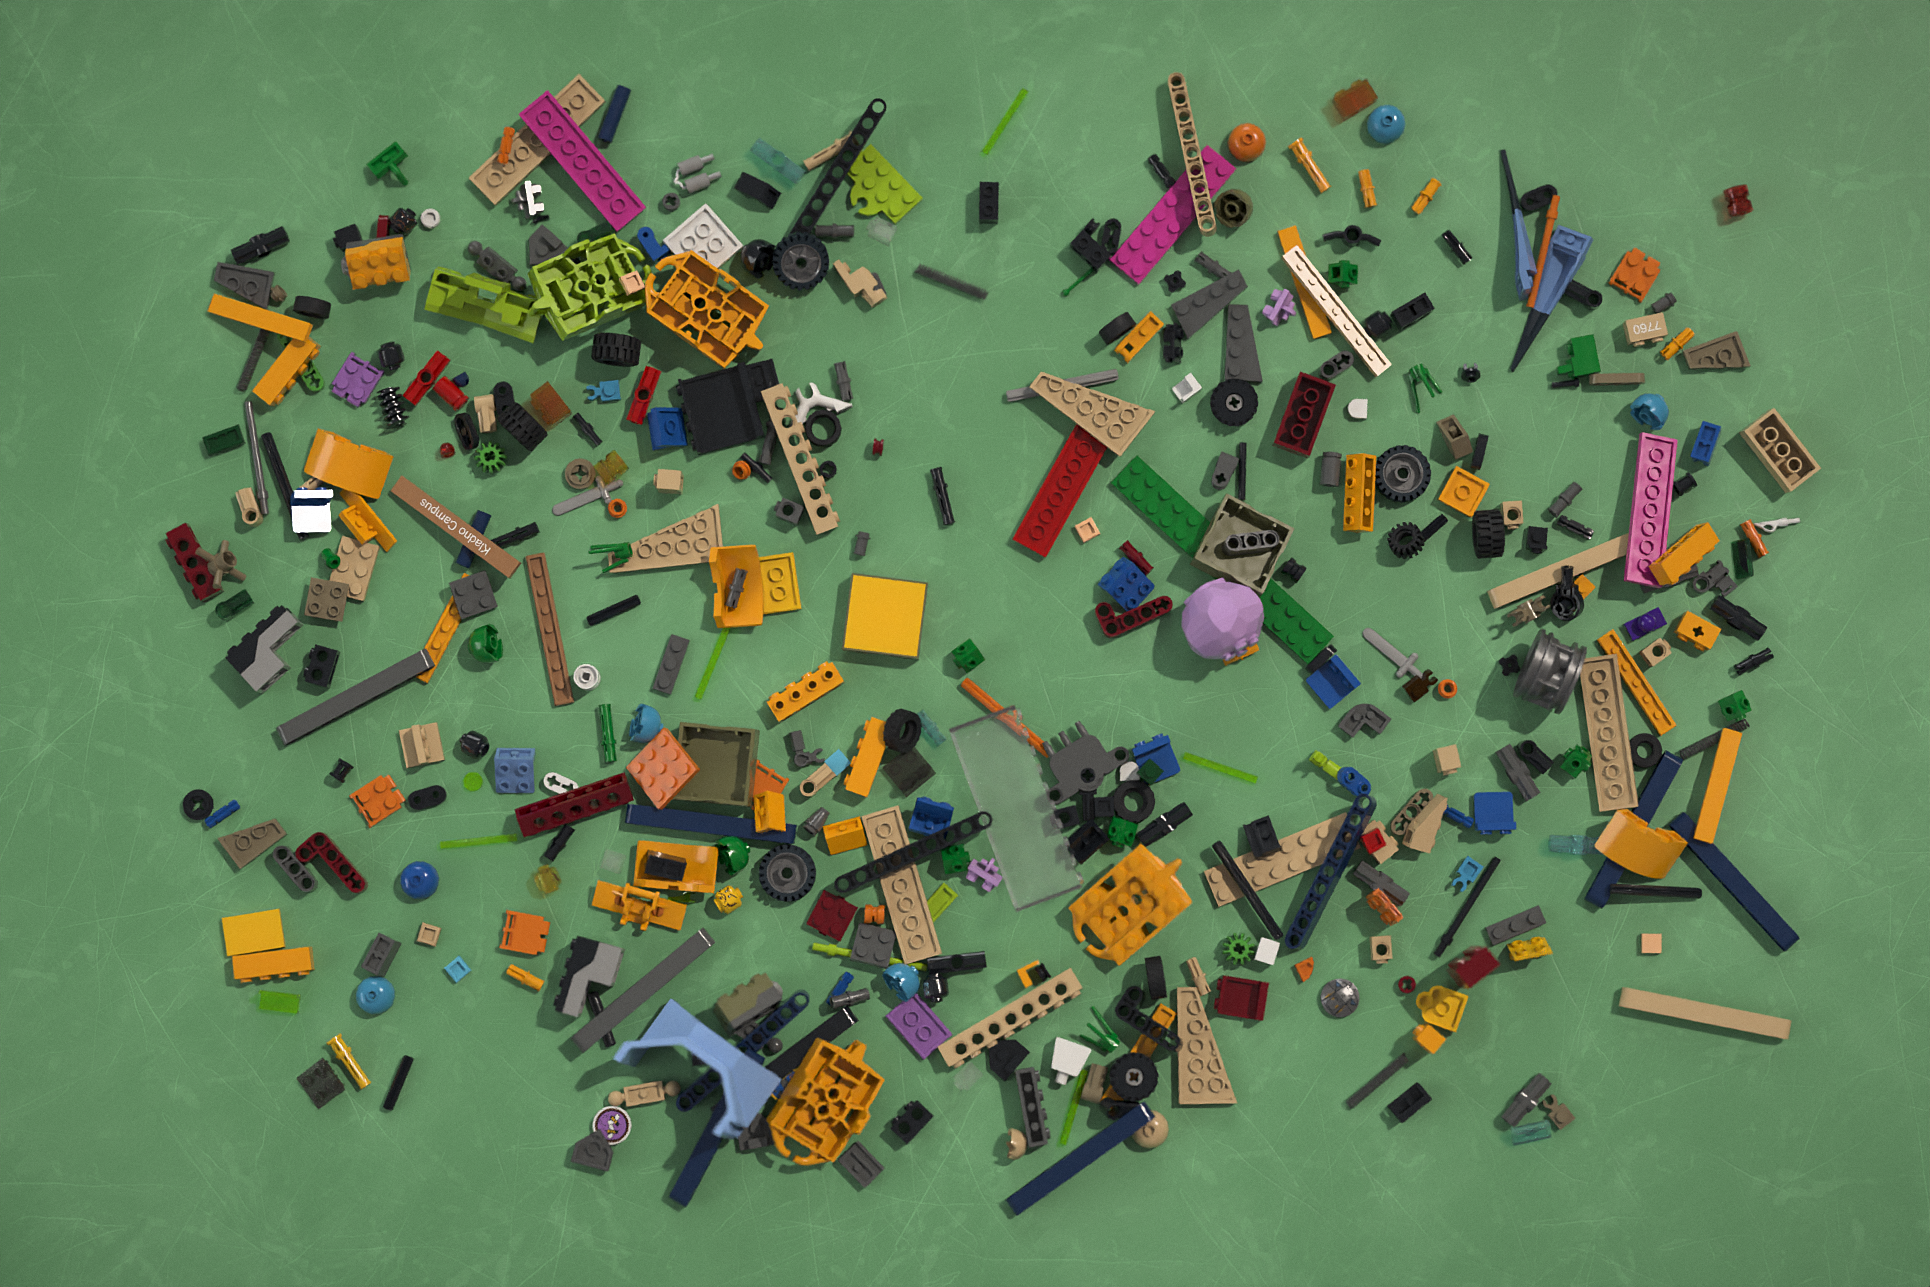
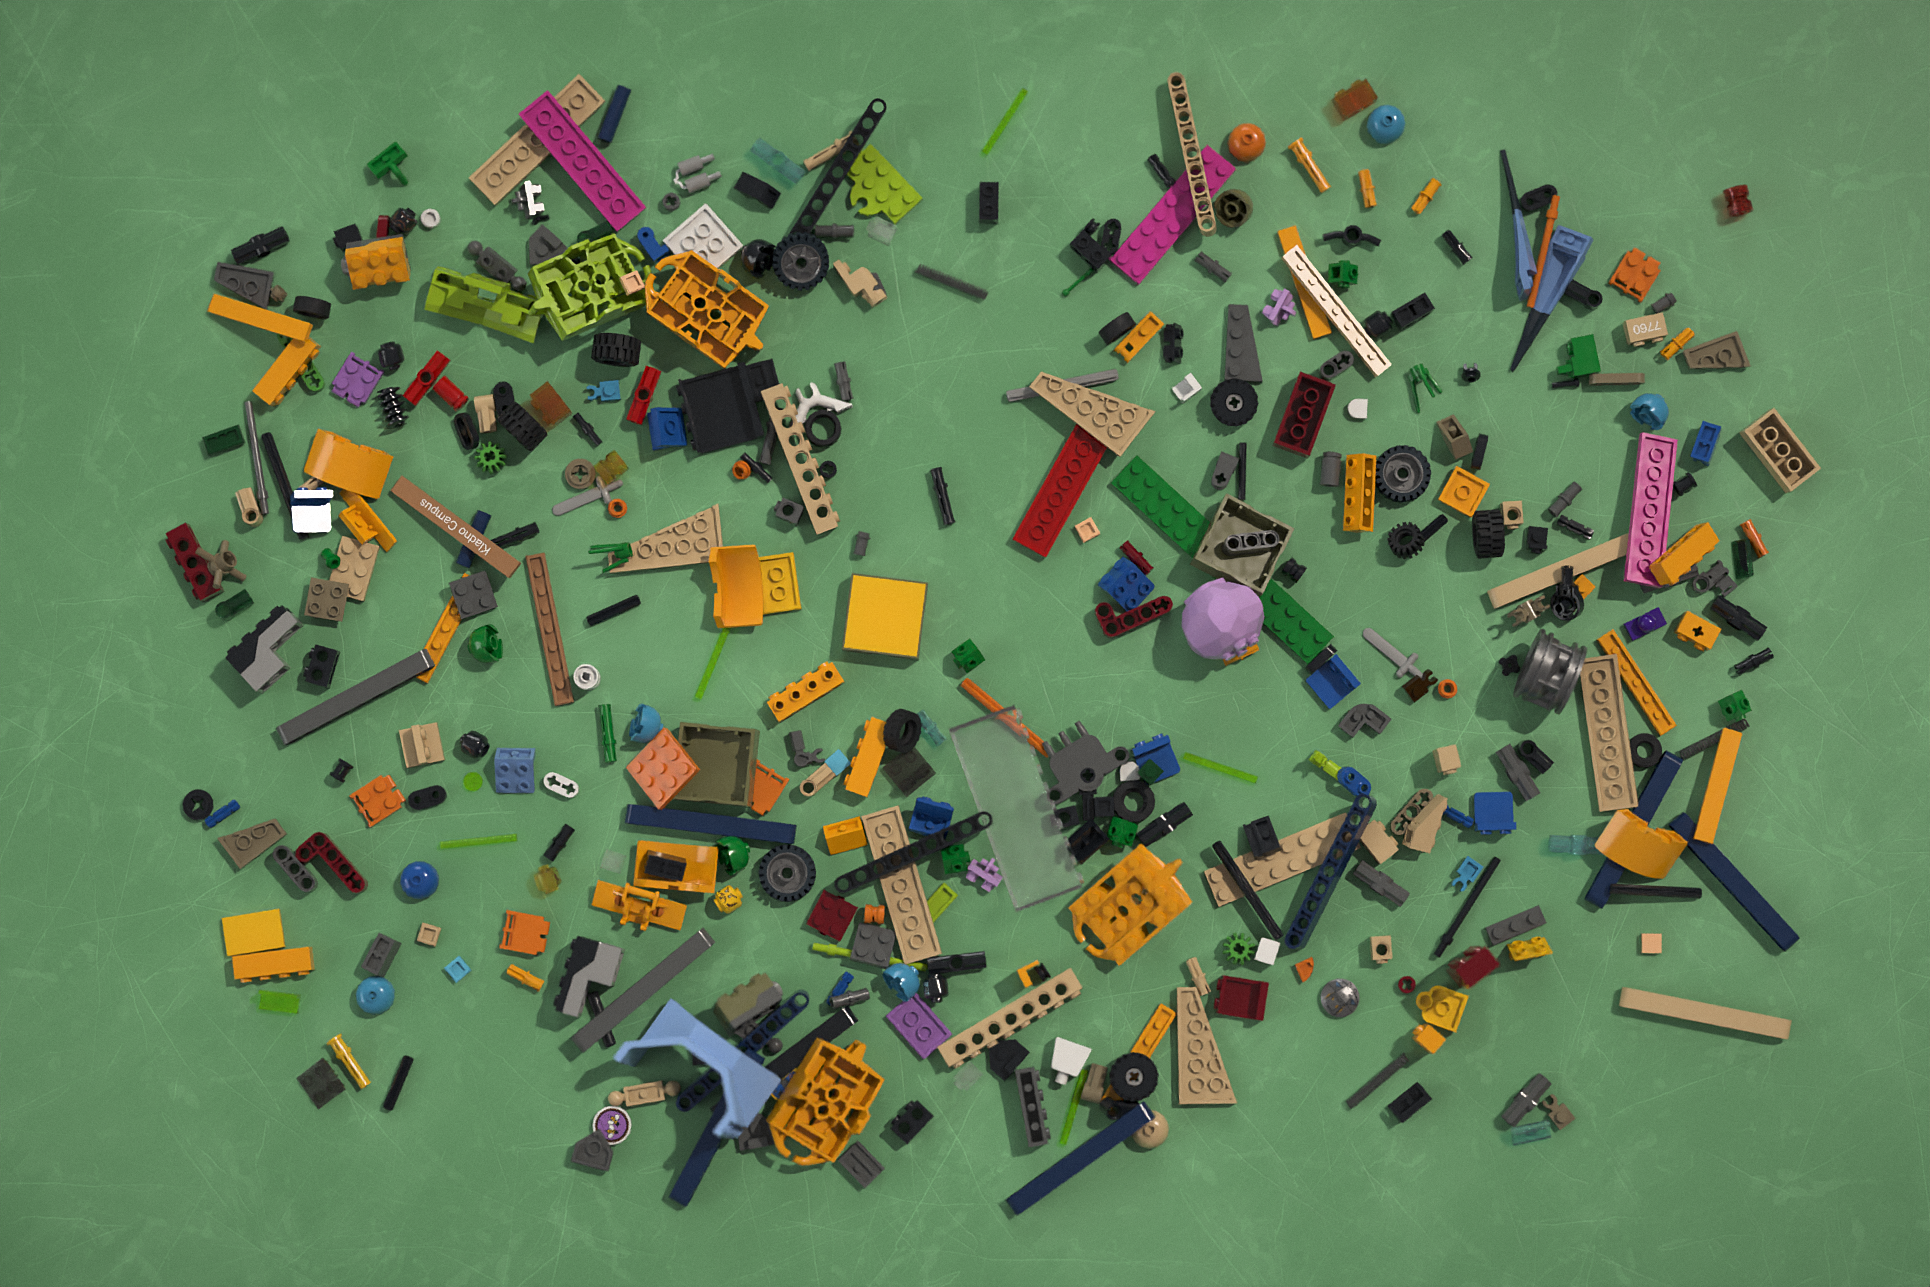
dark grey piece [236,329,270,392] -> none
clear red hinge [440,442,456,458] -> none
dark blue hinge [453,371,469,388] -> none
orange axle [497,127,515,164] -> none
dark red brick [515,772,634,837] -> none
dark grey plate [653,634,690,695] -> none
tan brick [654,469,684,494] -> none
clear neon green hand [668,891,696,903] -> none
dark grey pin [725,568,748,608] -> none
light orange panel [754,791,786,834] -> none
dark grey cone [803,807,830,836] -> none
dark red bush [872,438,884,456] -> none
tan hair [1006,1128,1028,1160] -> none
green plant [1080,1006,1120,1053] -> none
black beam [1115,986,1183,1053] -> none
black tyre [1145,956,1167,1000] -> none
black plate [1164,270,1186,292] -> none
dark grey wing [1171,269,1248,339] -> none
red plate [1360,827,1387,854] -> none
orange plate [1365,888,1404,926] -> none
green brick [1560,744,1592,779] -> none
tan brick [1639,638,1671,668] -> none
white hand [1753,518,1800,533] -> none

